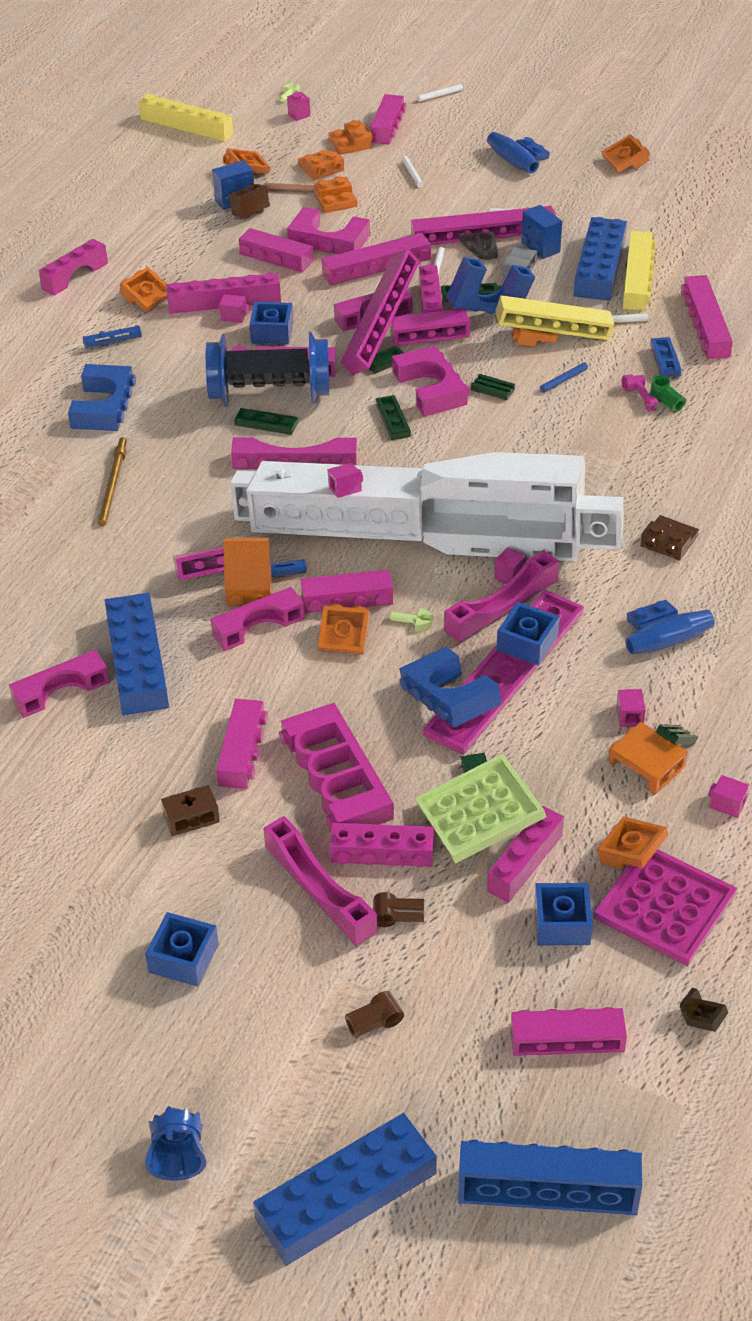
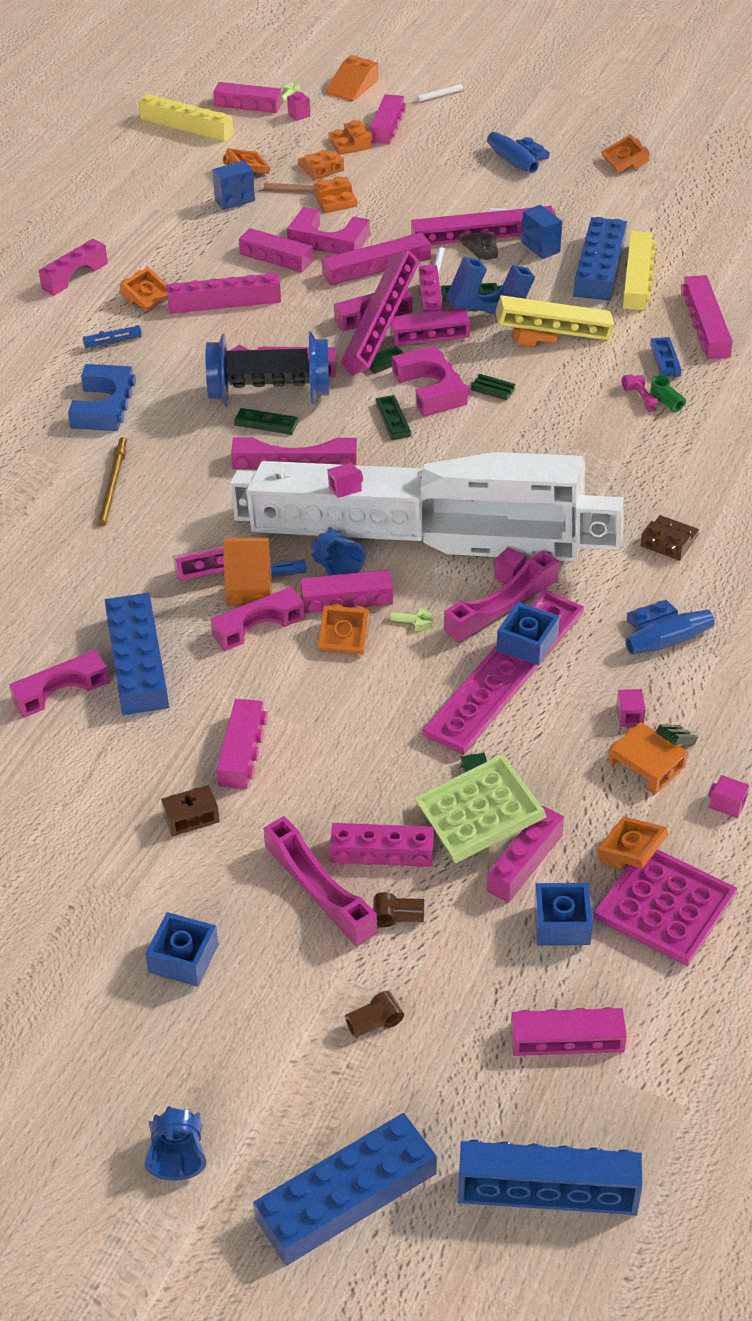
dark pink brick [219,294,249,323] -> none
reddish brown brick [228,183,270,219] -> none
blue brick [250,301,293,345] -> none
dark pink fence [279,703,394,830] -> none
blue arch [399,646,501,728] -> none
white bar [402,156,424,188] -> none
light grey brick [501,246,537,276] -> none
blue bar [540,362,588,393] -> none
white bar [612,314,649,323] -> none
dark brown bracket [680,988,729,1032] -> none
none -> dark pink brick [213,82,282,113]
none -> blue hat [311,527,366,576]
none -> orange slope [326,55,378,101]

